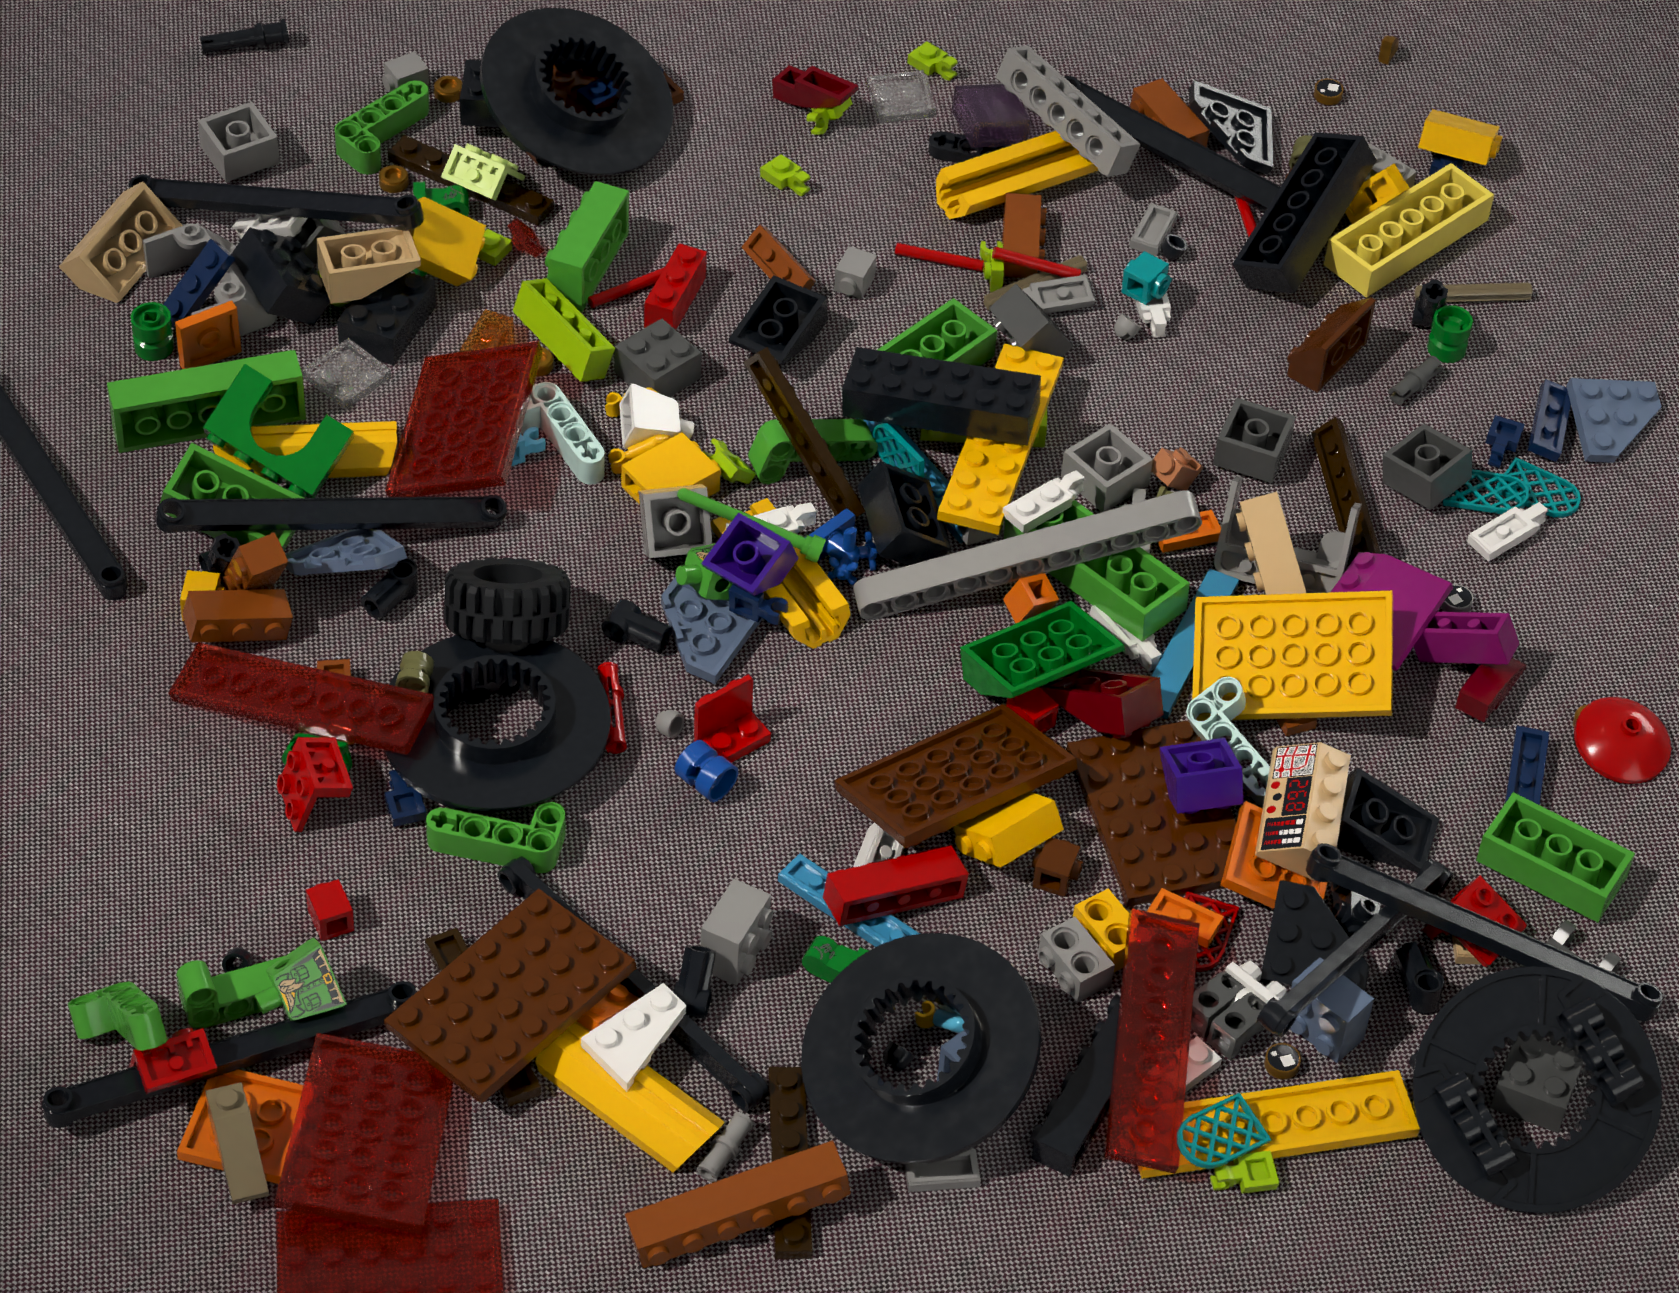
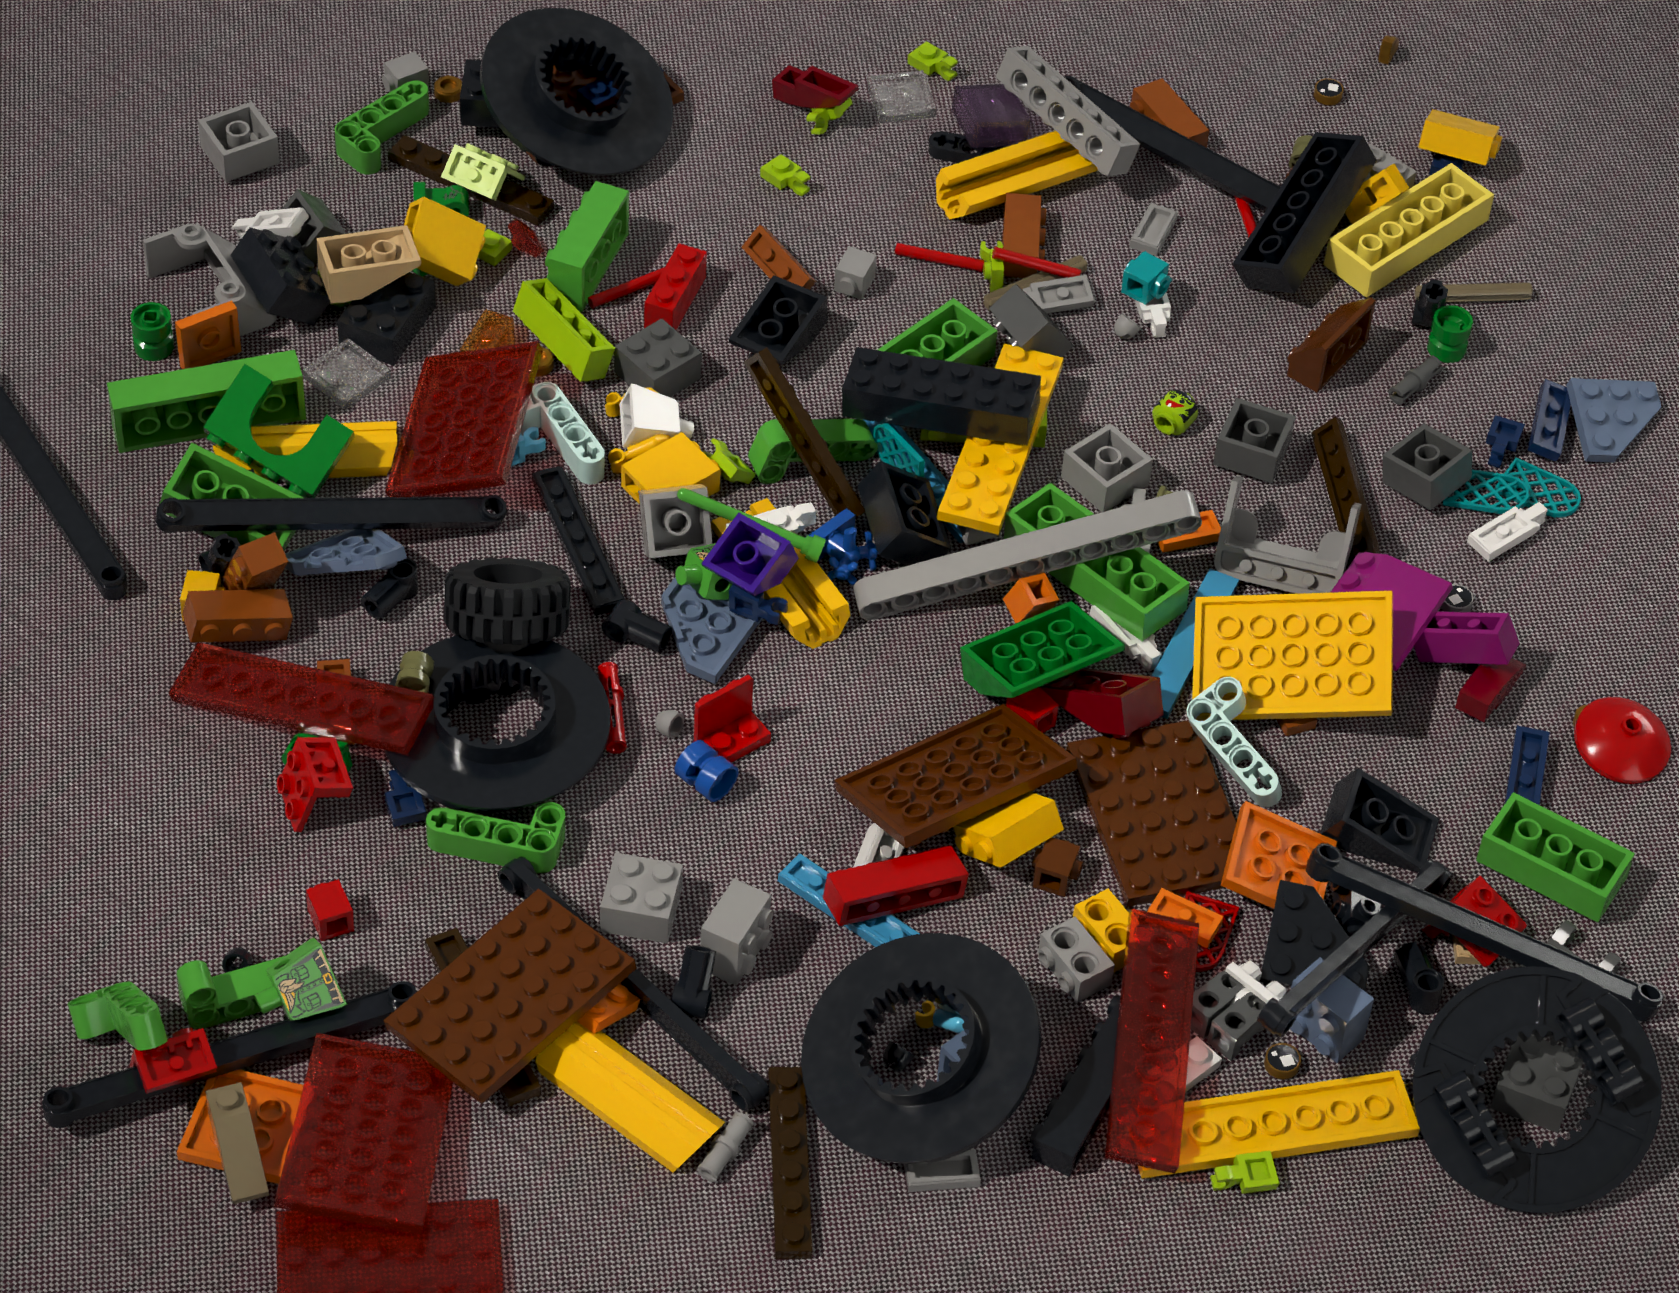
tan slope [59,181,183,303] -> none
black piece [128,174,424,229] -> none
dark blue plate [163,239,236,330] -> none
black pin [200,18,290,54] -> none
pearl gold tile [379,165,409,193] -> none
white wing [581,983,686,1092] -> none
dark orange brick [624,1140,851,1268] -> none
green leg [802,936,869,983] -> none
white hinge [1003,470,1085,534] -> none
nougat brick [1151,447,1204,491] -> none
dark purple slope [1160,738,1243,814] -> none
black hinge [1161,234,1187,260] -> none
teal window [1177,1092,1271,1169] -> none
black plate [1189,80,1273,175] -> none
tan brick [1236,492,1306,595] -> none
tan slope [1255,742,1351,881] -> none
none -> black tile [532,465,625,616]
none -> light grey brick [600,852,683,944]
none -> lime head [1152,390,1198,435]

